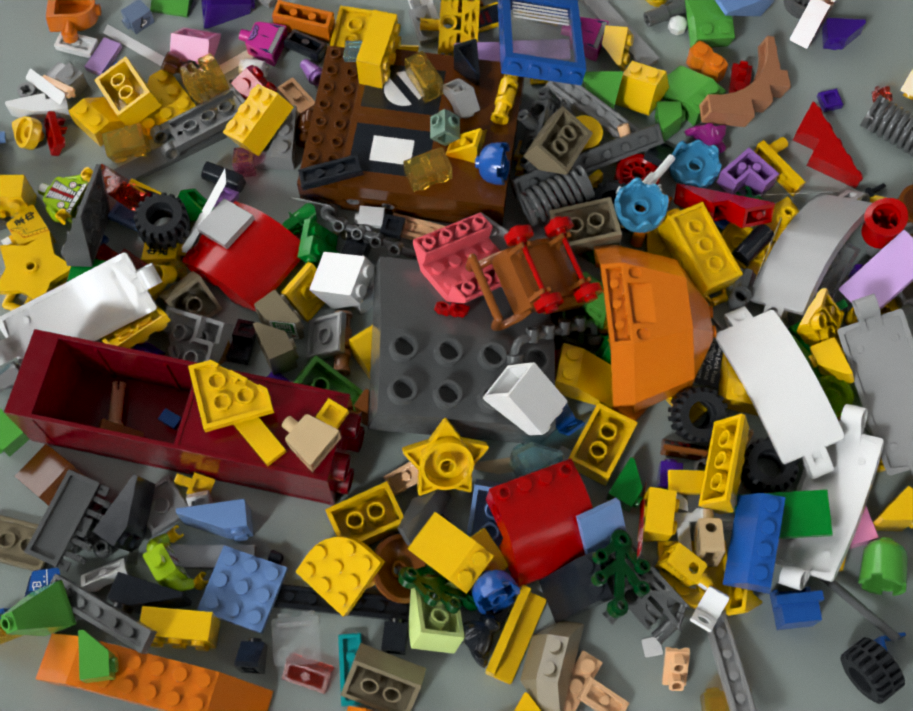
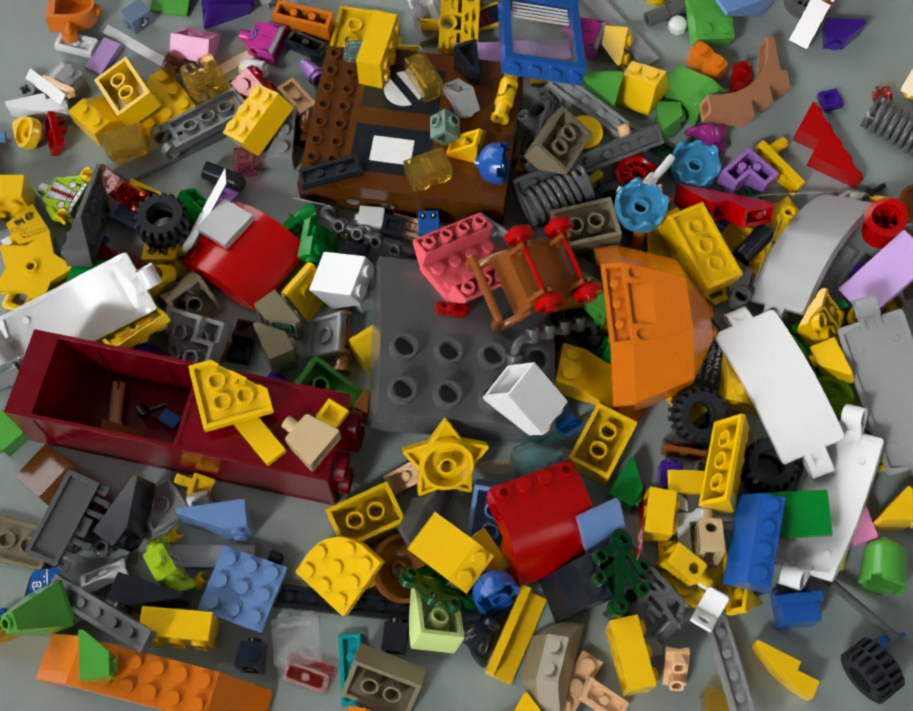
none -> black hand [135,402,168,420]
none -> blue brick [418,210,439,237]
none -> yellow brick [605,614,659,698]
none -> yellow slope [751,639,820,701]

